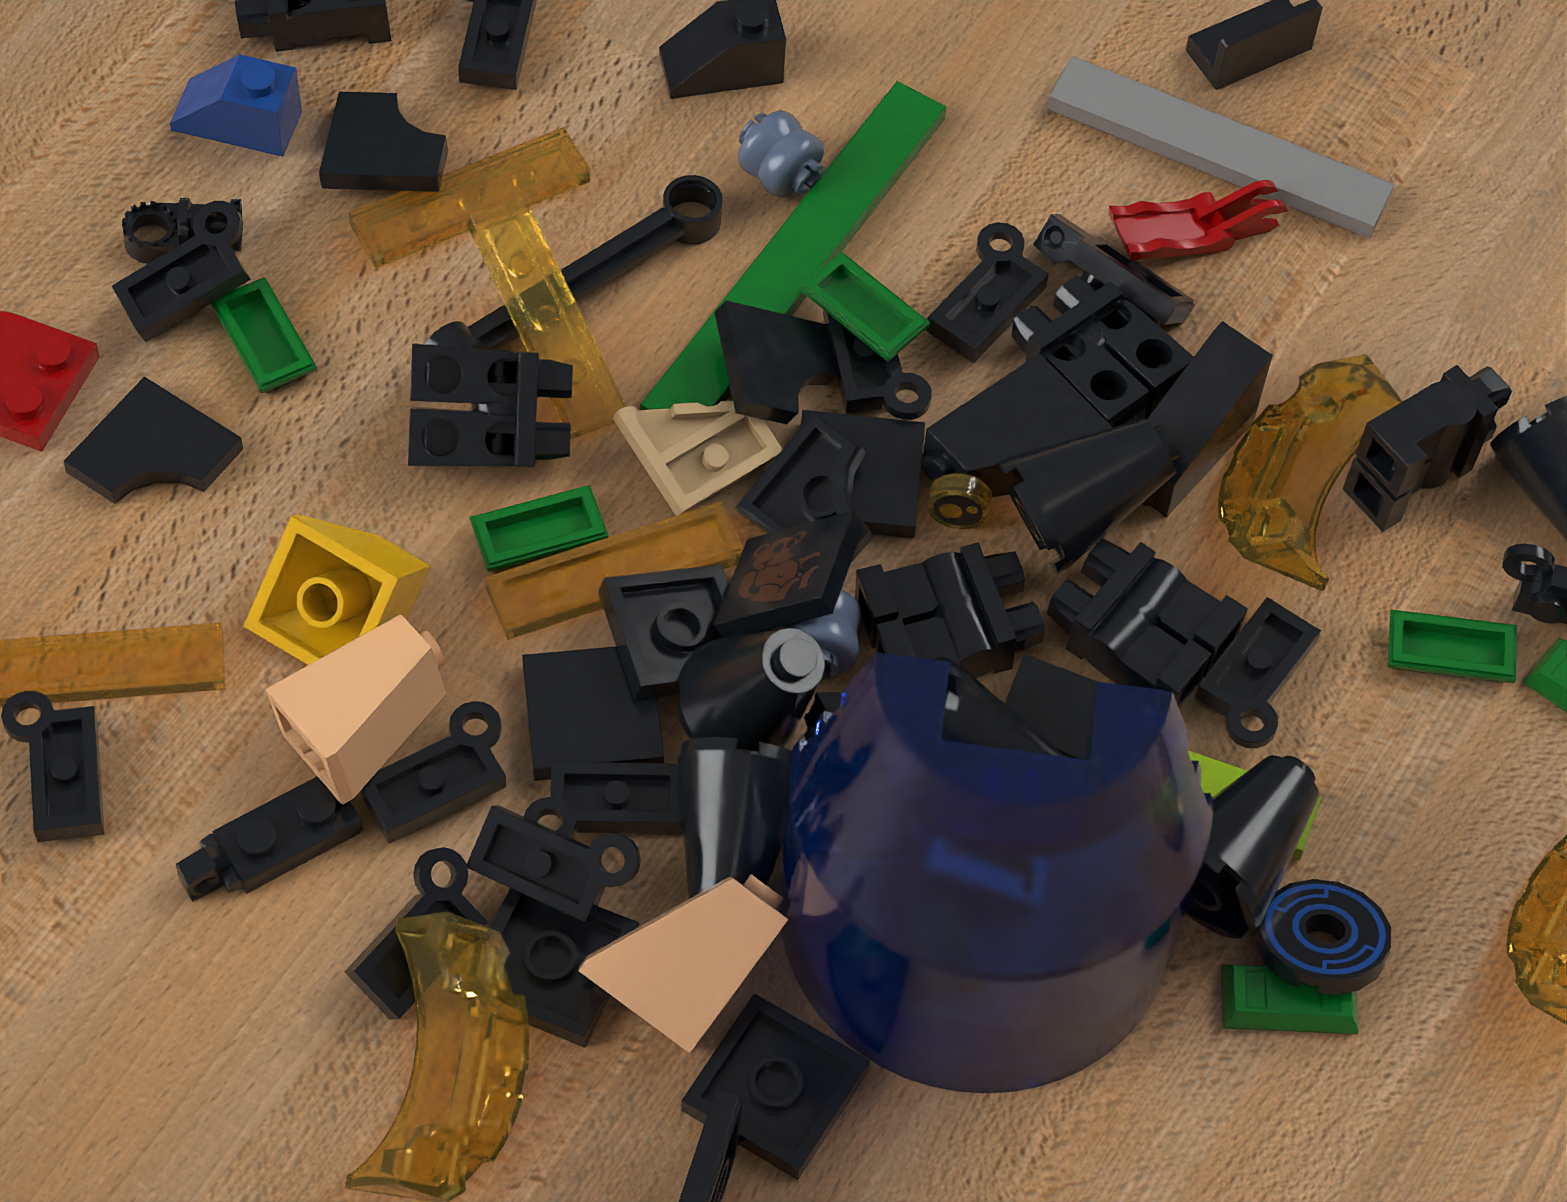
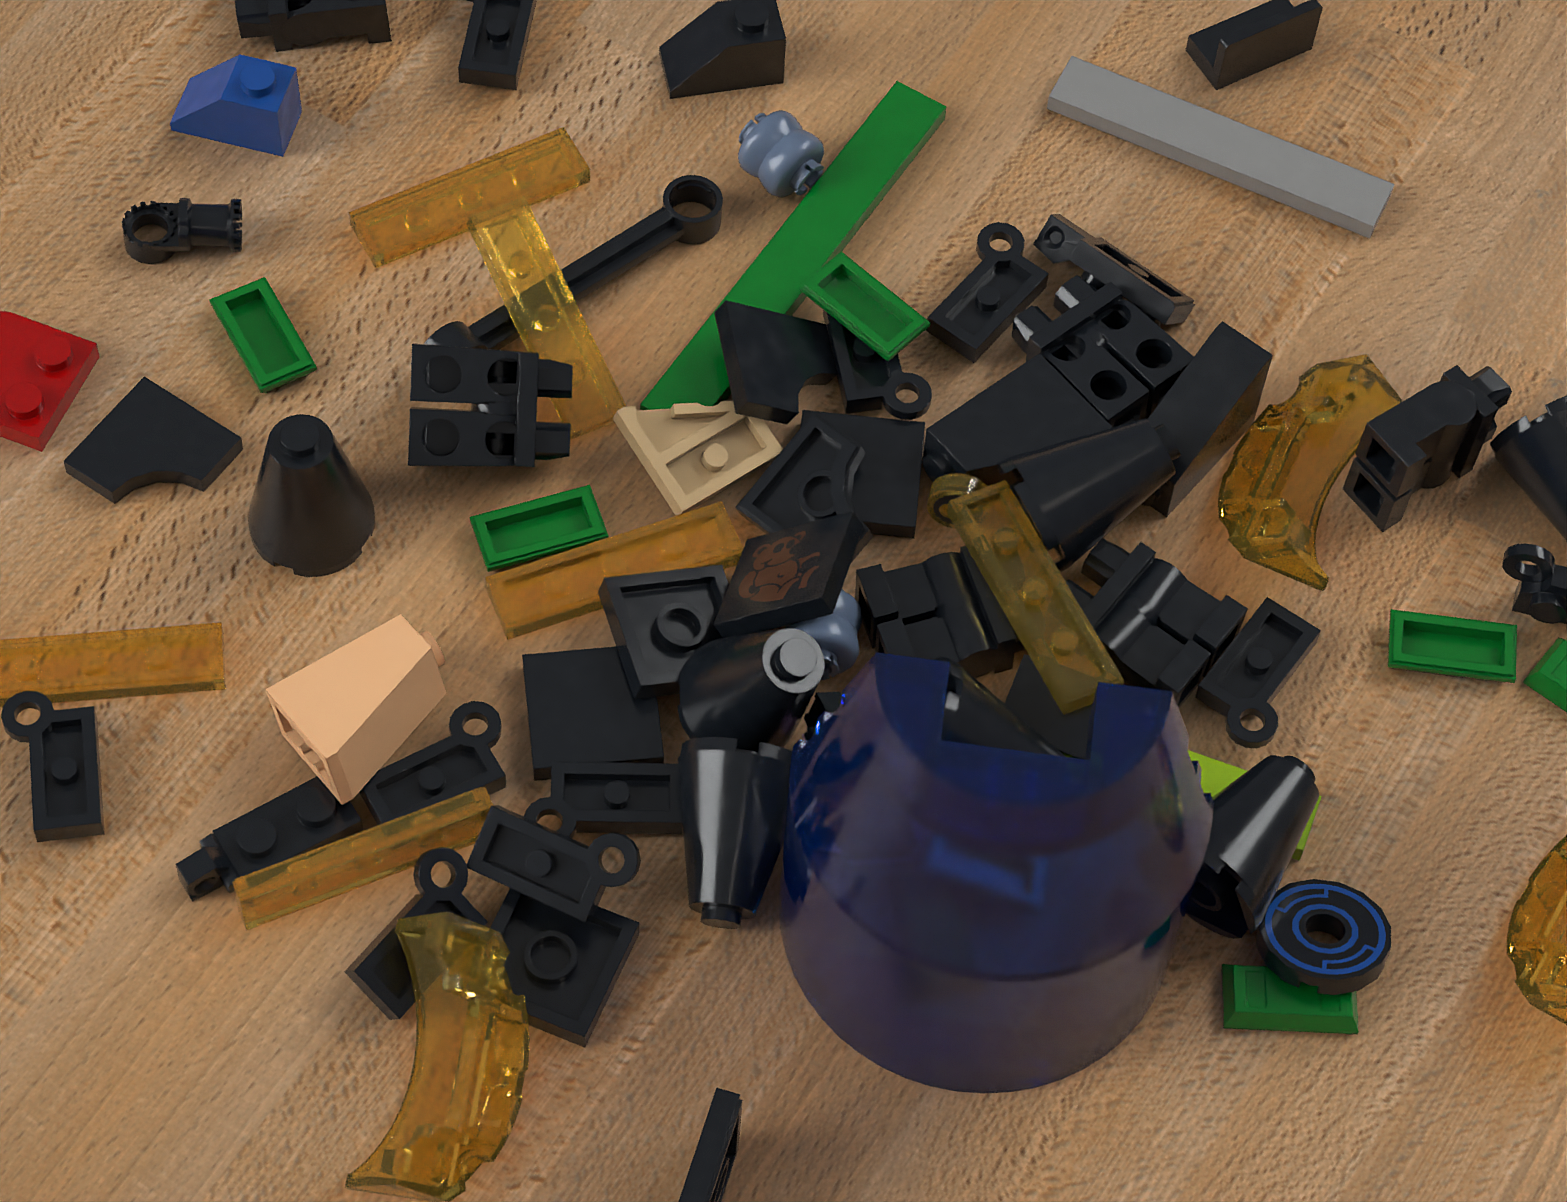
black hinge [112,201,251,342] -> none
yellow slope [243,514,431,665] -> none
black tile [319,91,448,192] -> none
light nougat slope [579,874,788,1053] -> none
black tile [681,993,870,1180] -> none
red arm [1109,180,1288,261] -> none
none -> clear yellow tile [232,787,493,930]
none -> black cone [248,414,375,577]
none -> clear yellow tile [947,480,1124,715]

